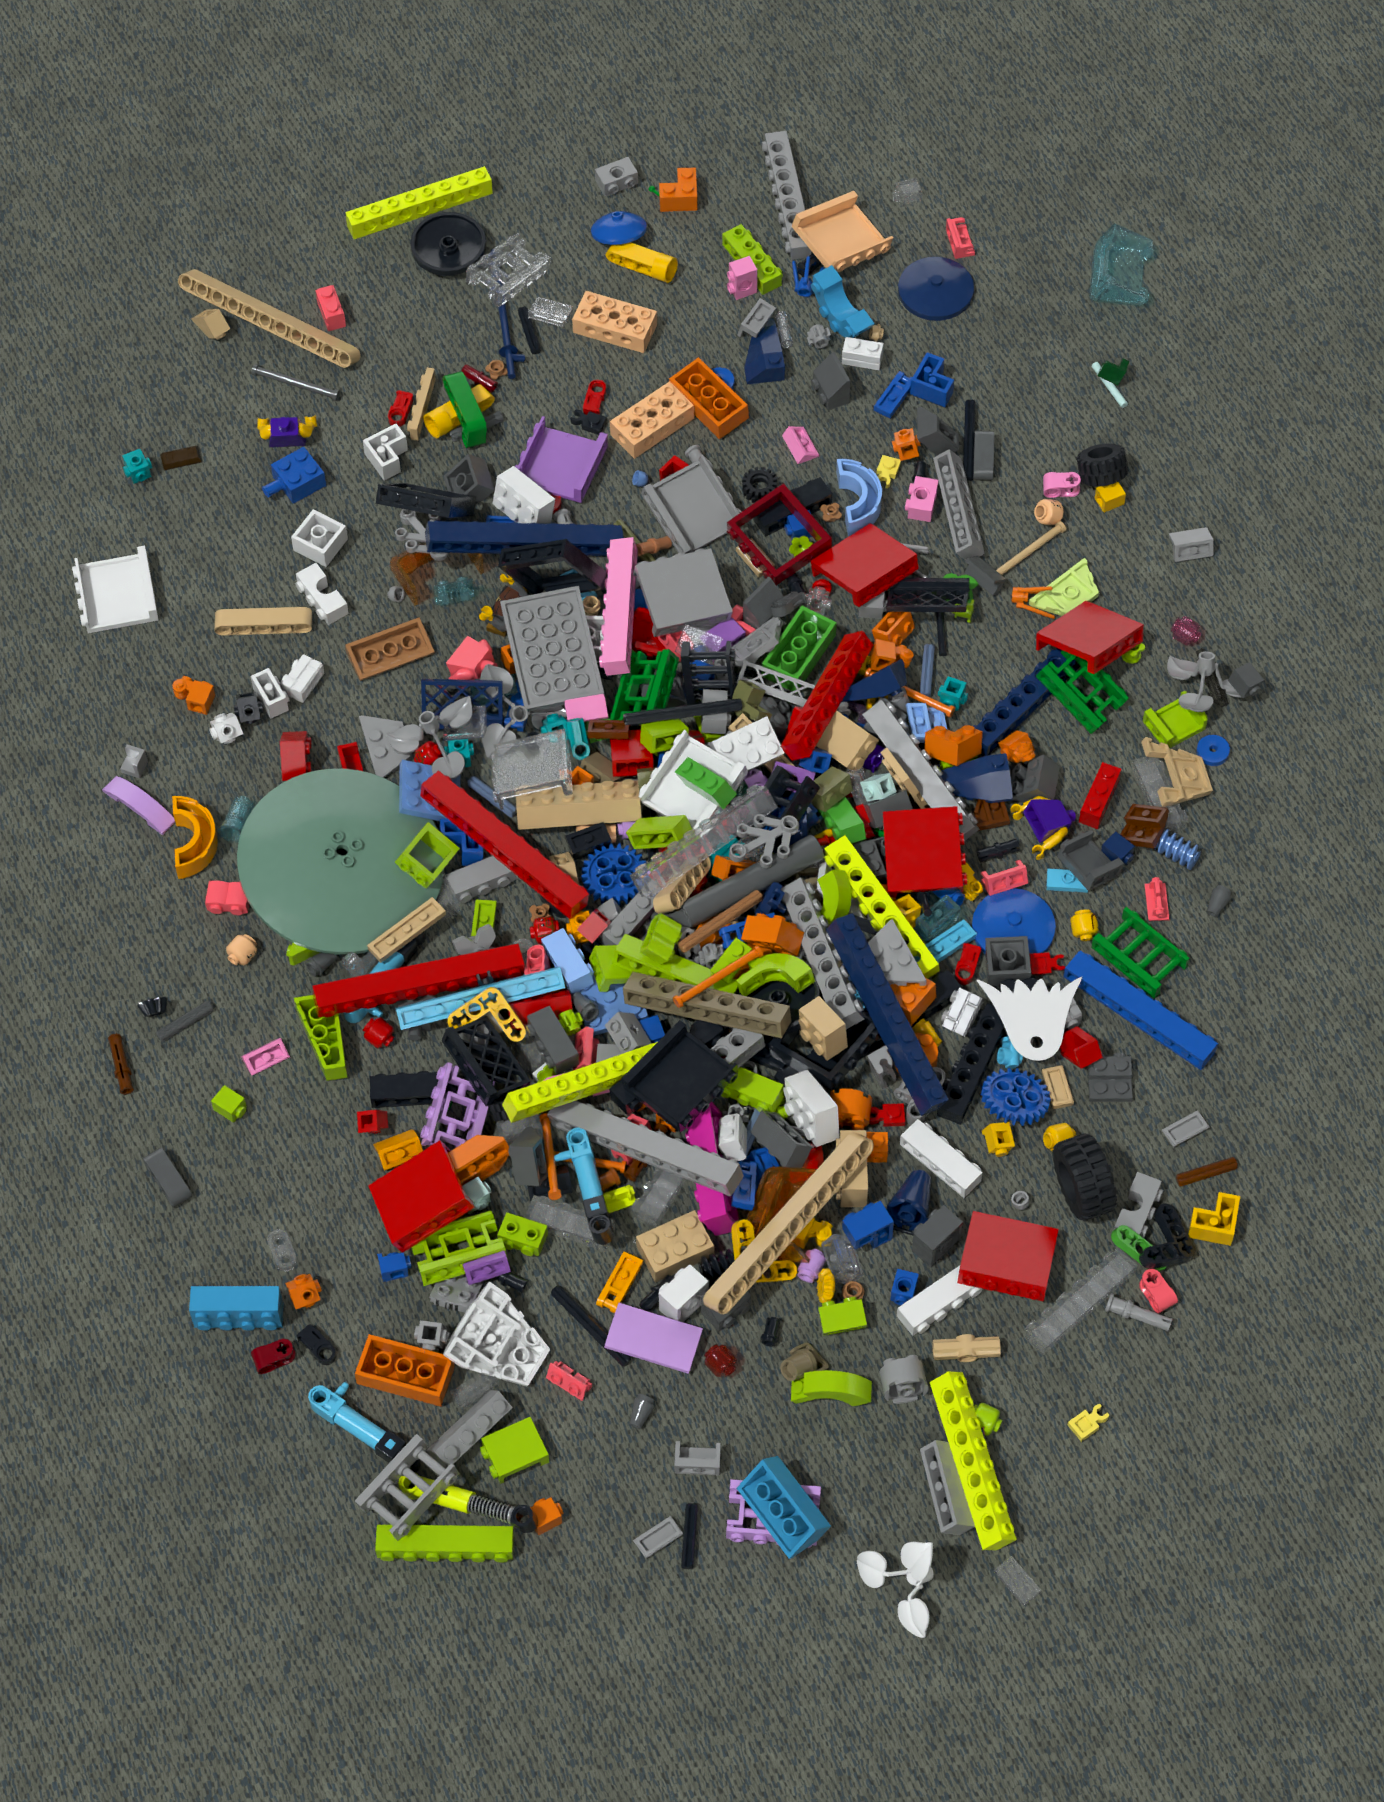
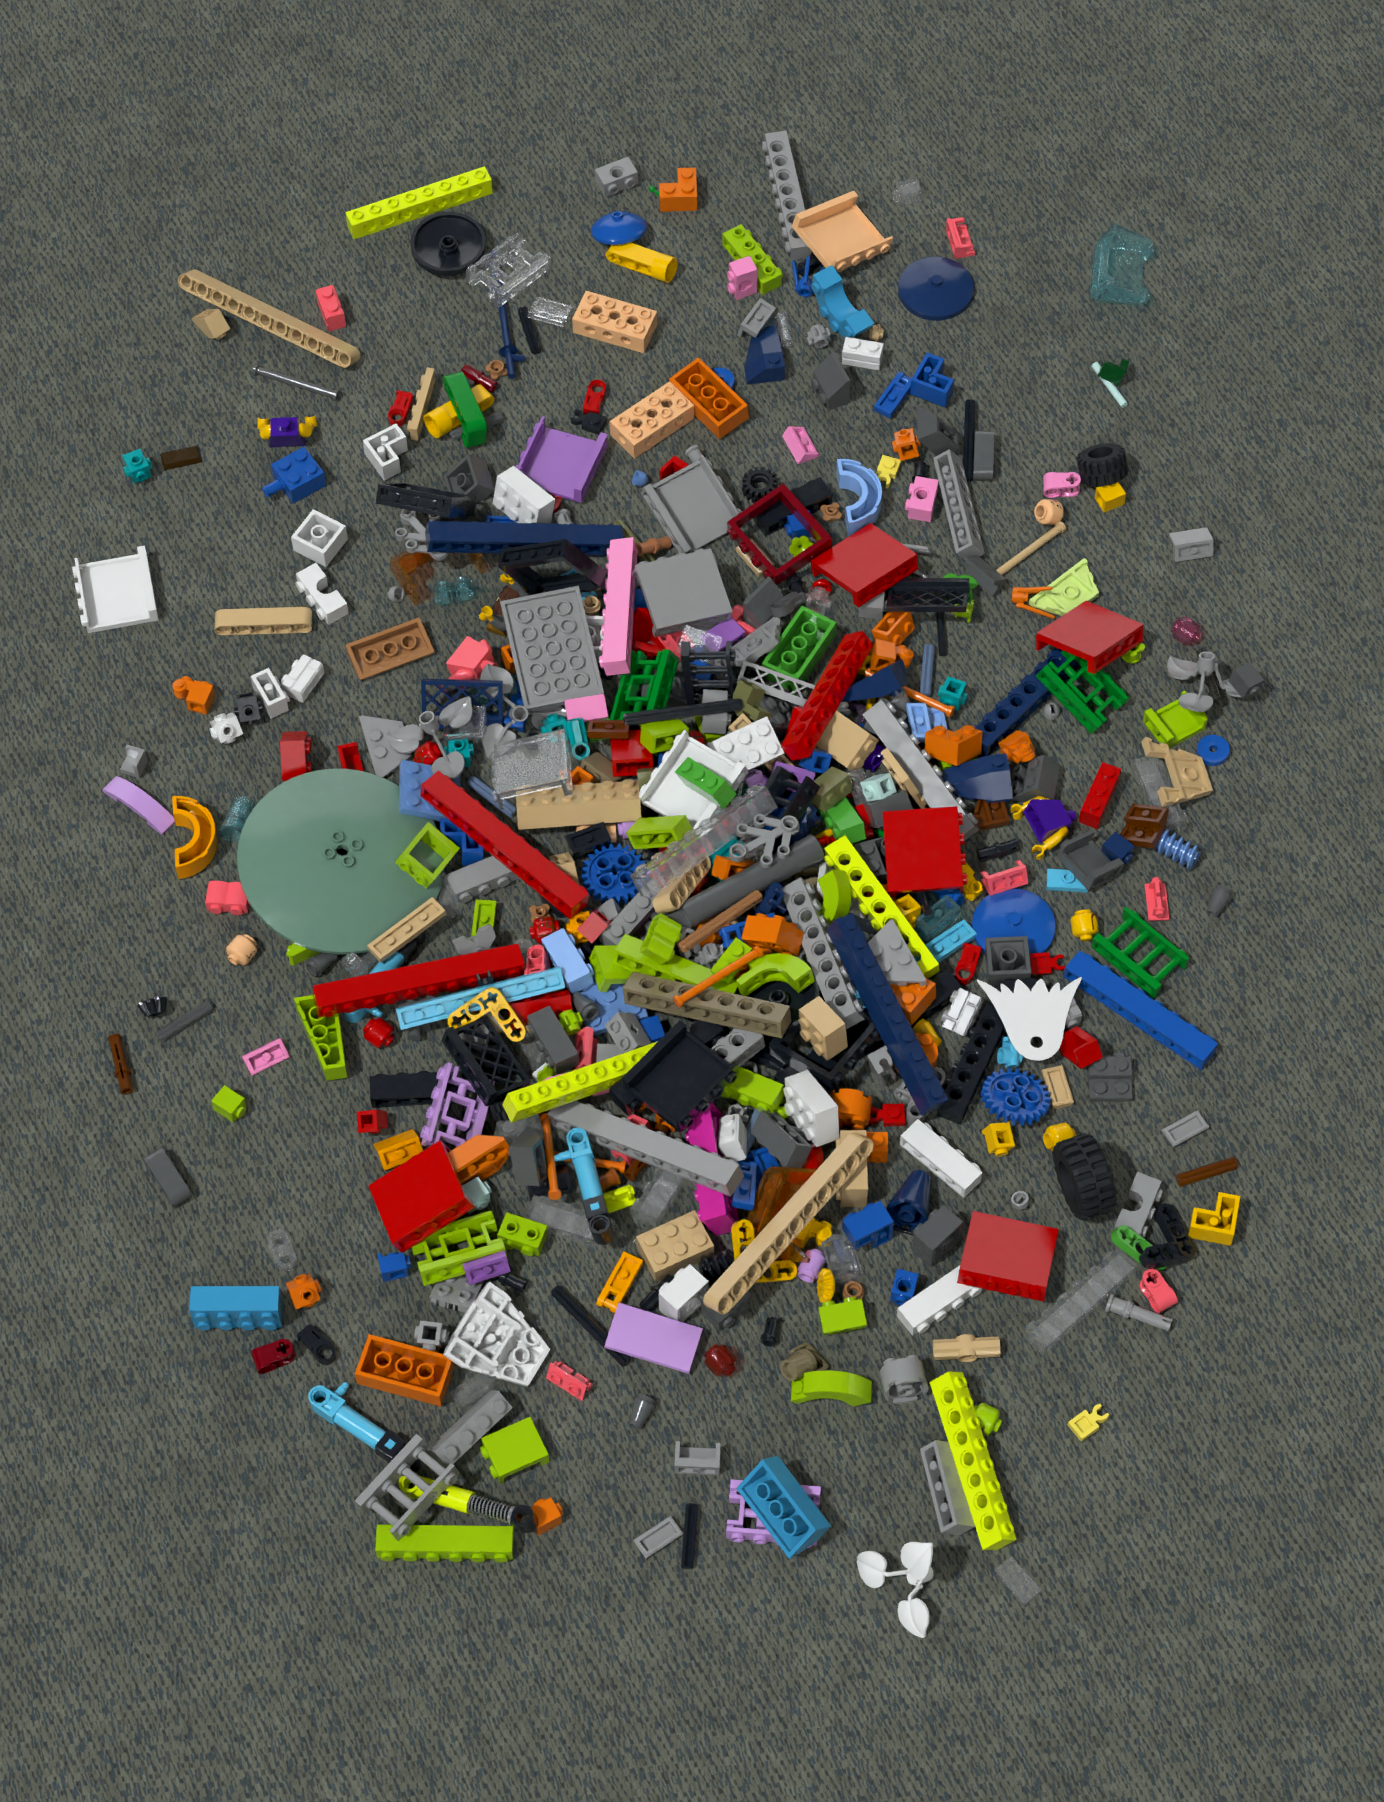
none -> light grey hinge [1043,702,1060,720]

